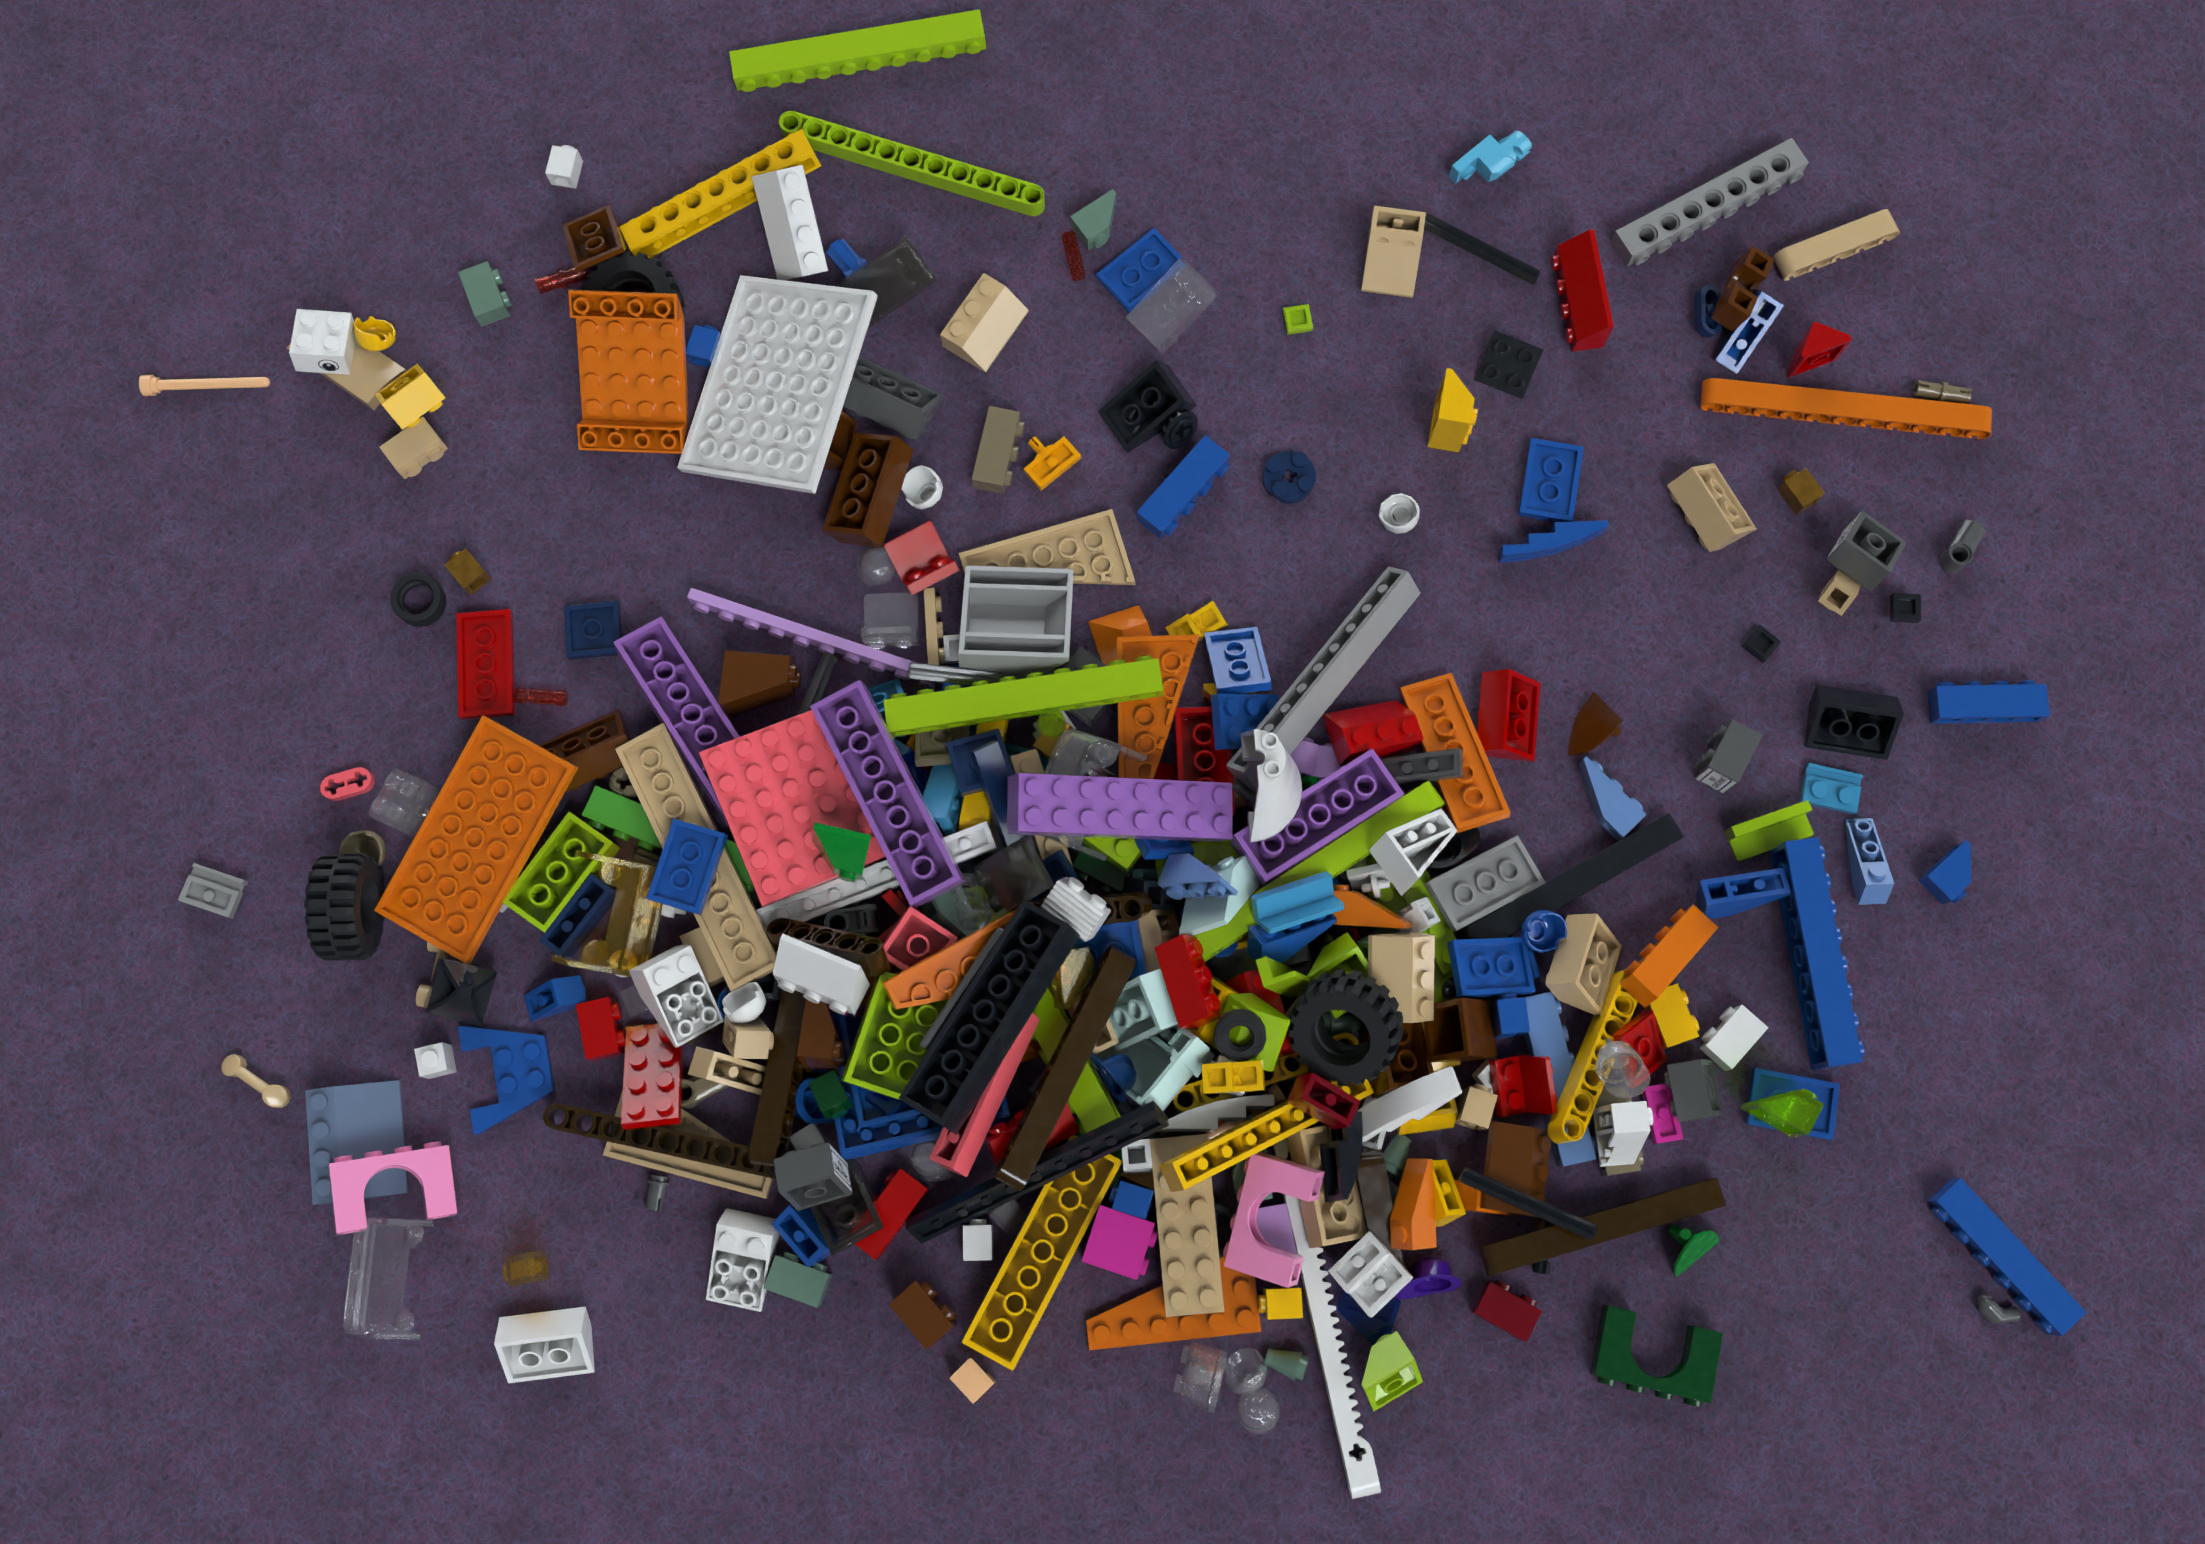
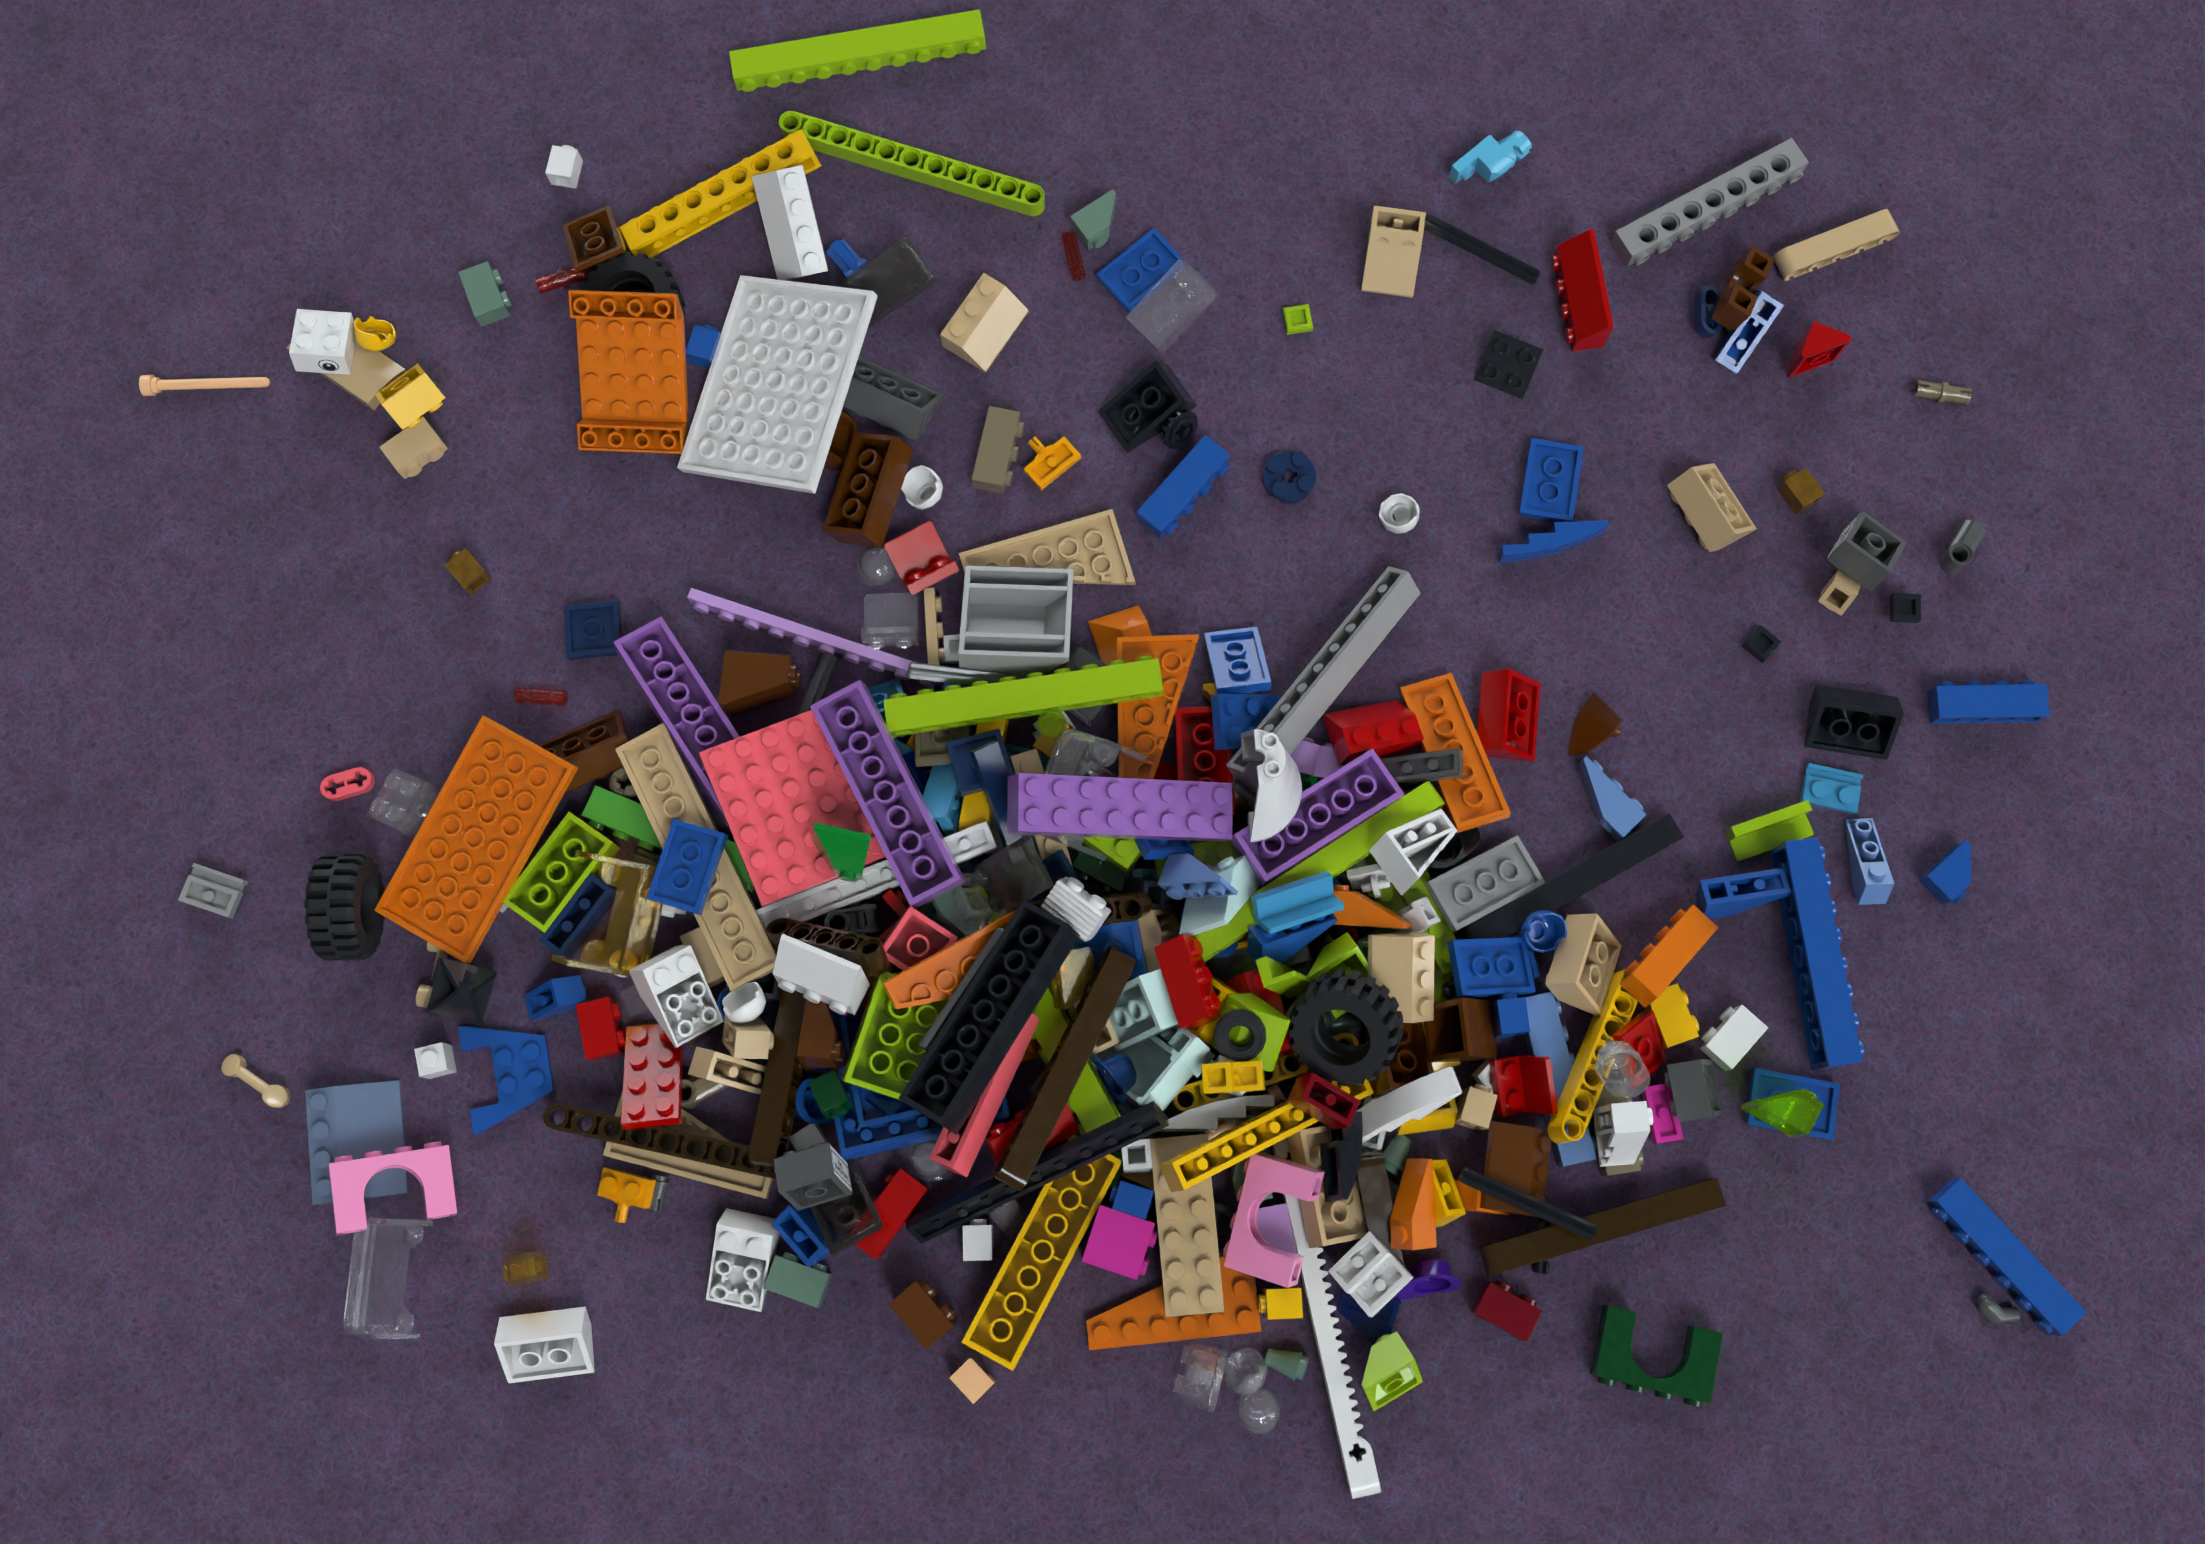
dark tan hair [339,830,387,866] -> none
black tyre [390,573,447,627] -> none
red plate [456,609,515,720] -> none
yellow slope [1165,601,1228,641] -> none
yellow slope [1427,368,1478,452] -> none
green shield [1668,1224,1719,1277] -> none
dark grey brick [1694,719,1763,793] -> none
orange beam [1700,378,1992,439] -> none
none -> light orange plate [597,1167,656,1223]

